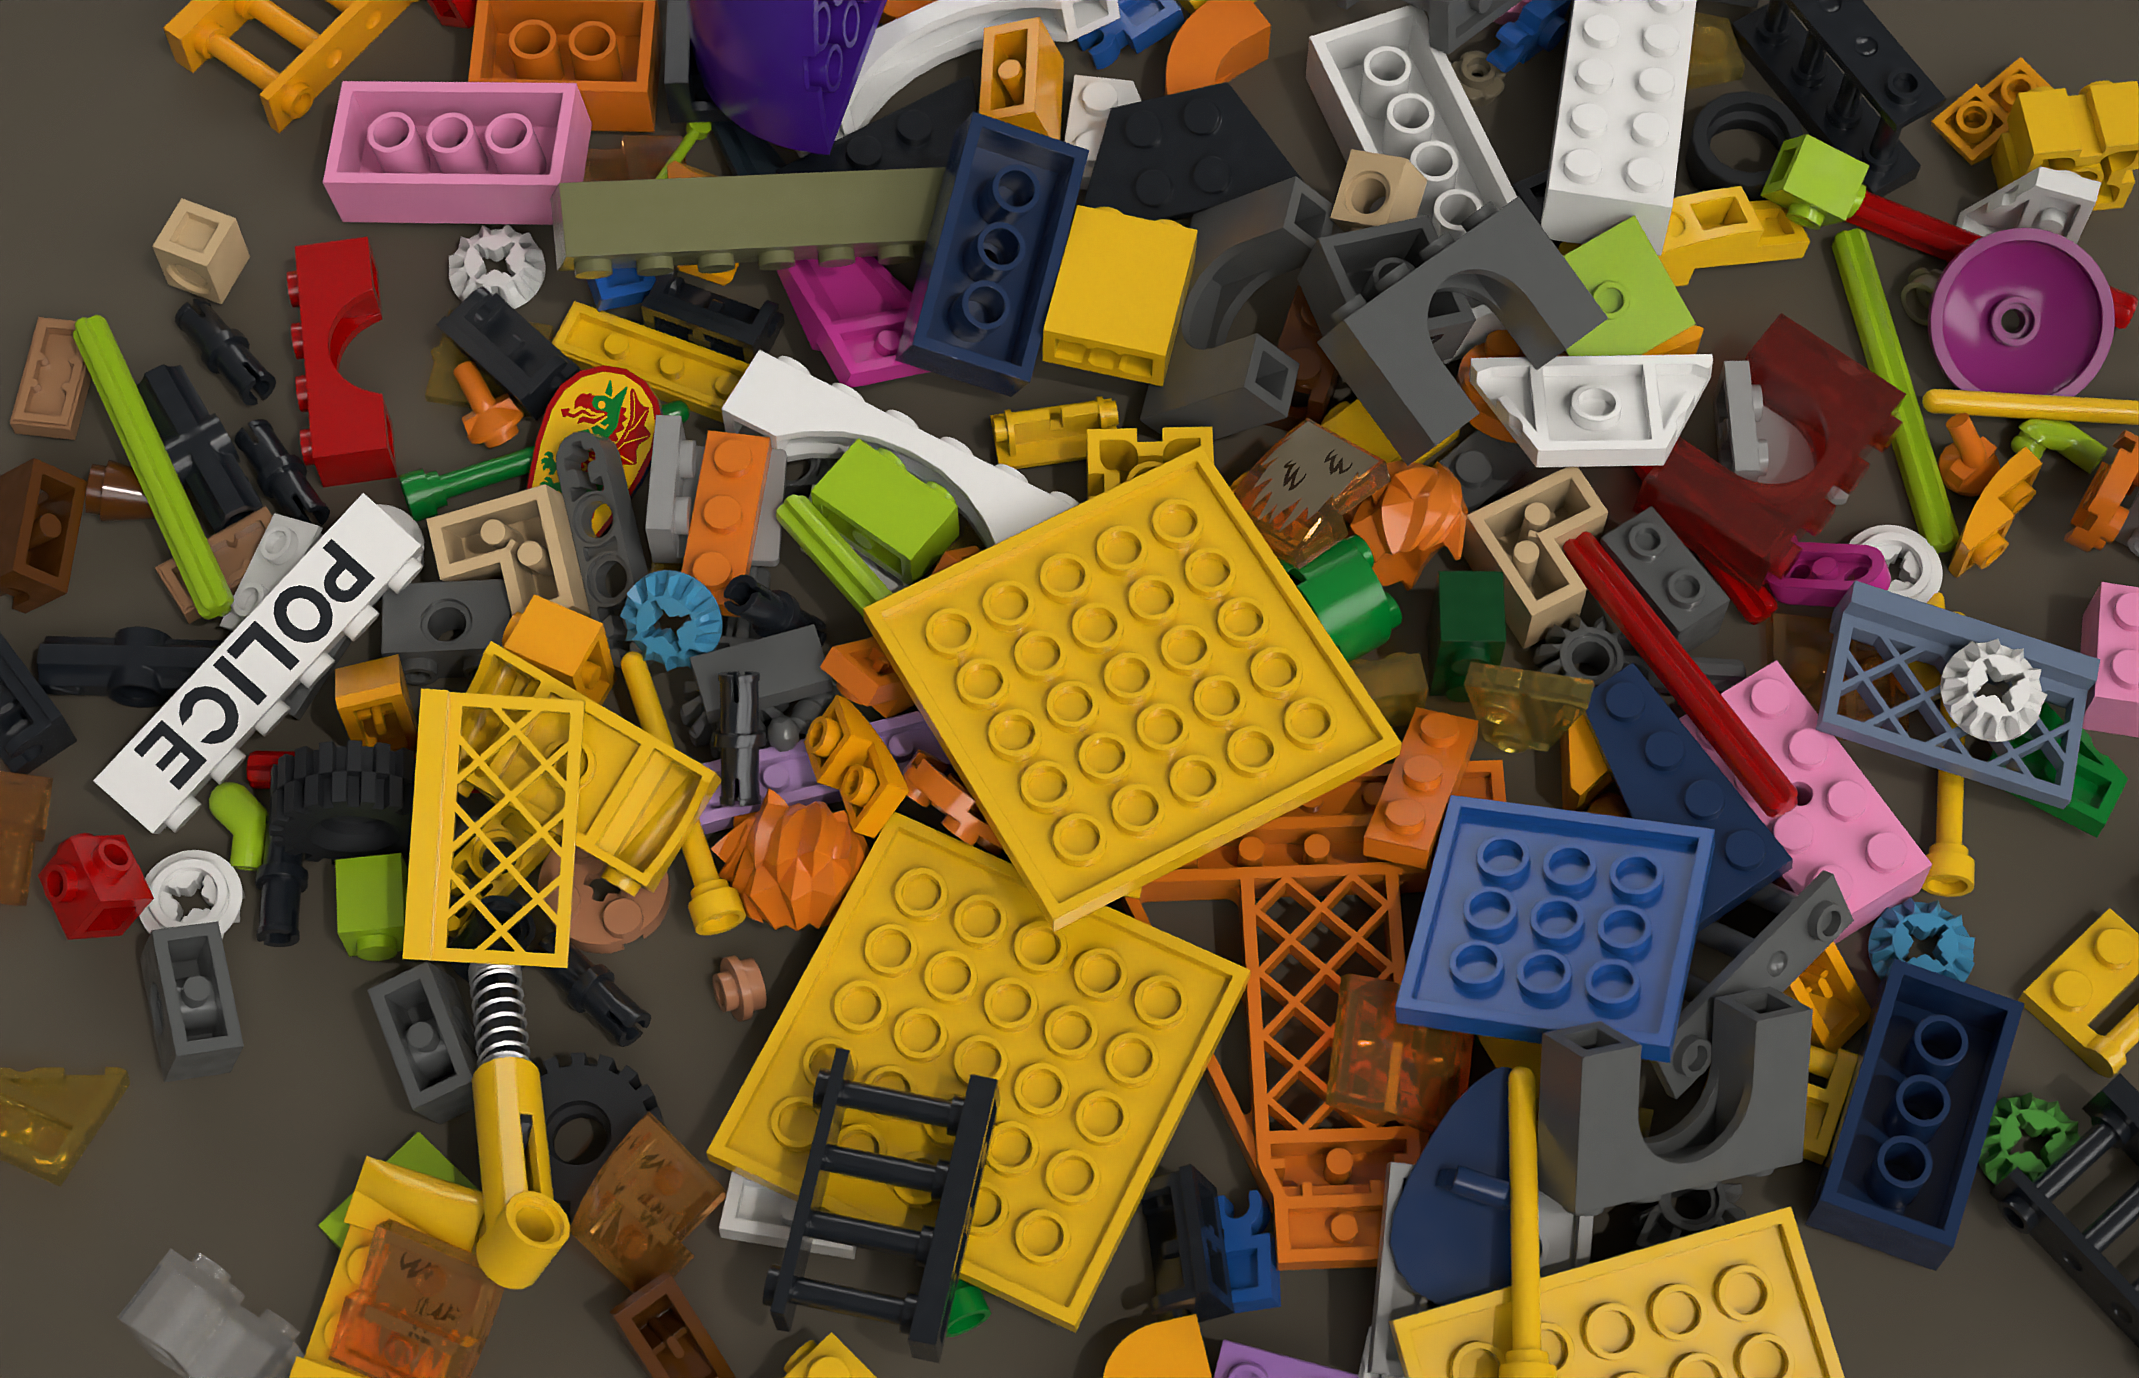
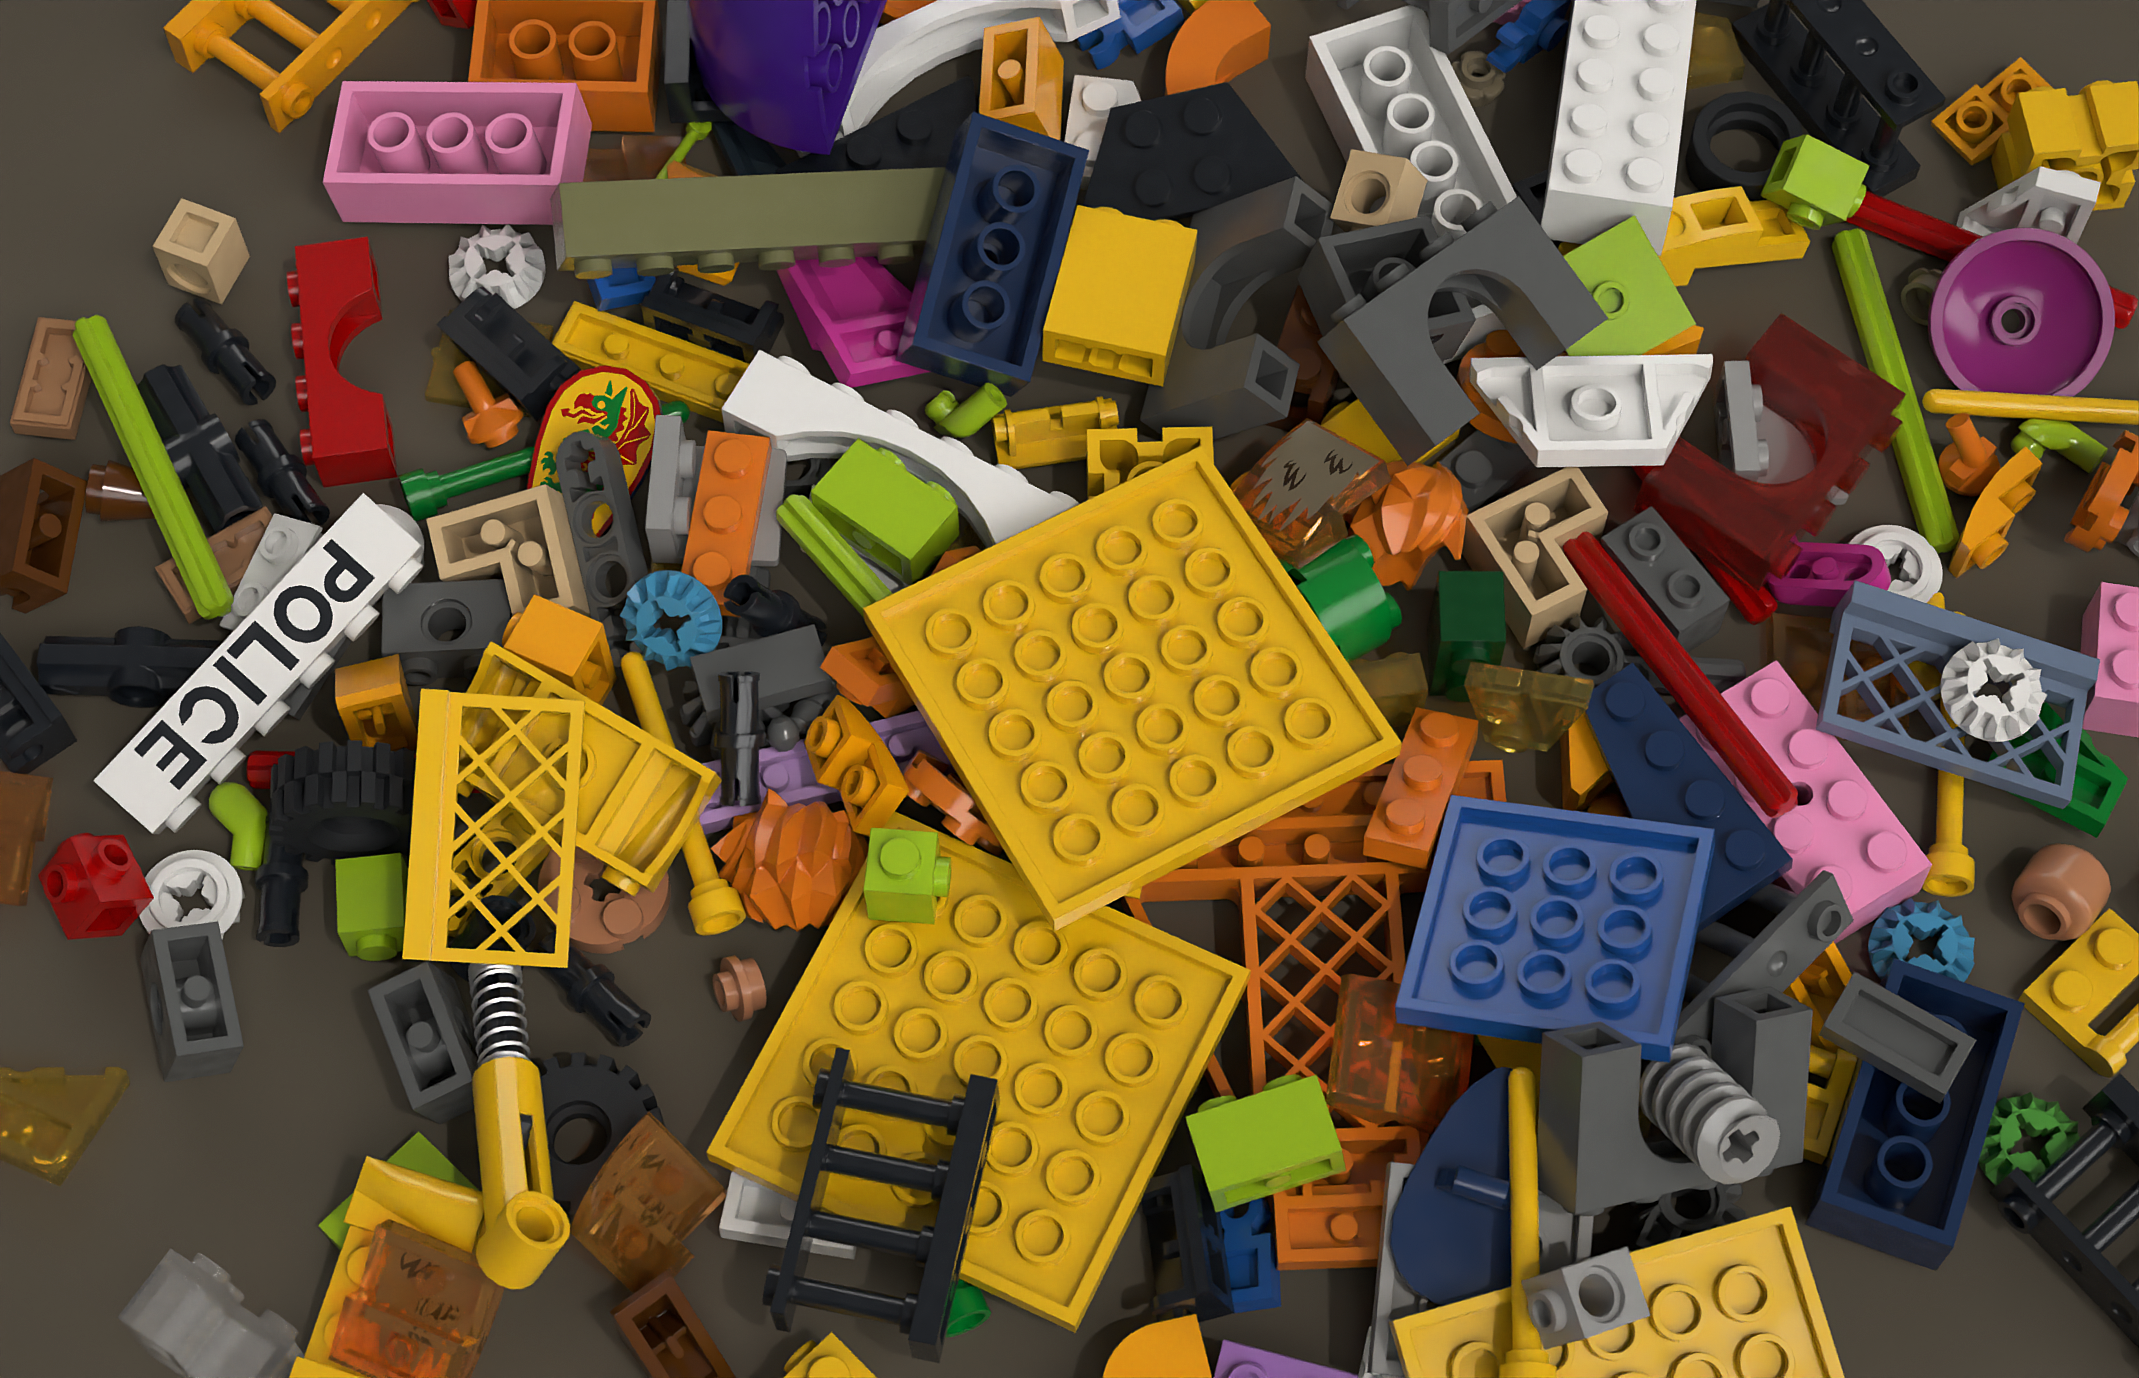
none -> lime brick [864,828,952,924]
none -> lime arm [925,383,1007,438]
none -> lime brick [1185,1075,1346,1212]
none -> light grey brick [1521,1247,1651,1350]
none -> light grey piece [1639,1043,1780,1184]
none -> dark grey tile [1818,972,1976,1104]
none -> nougat head [2011,843,2111,941]

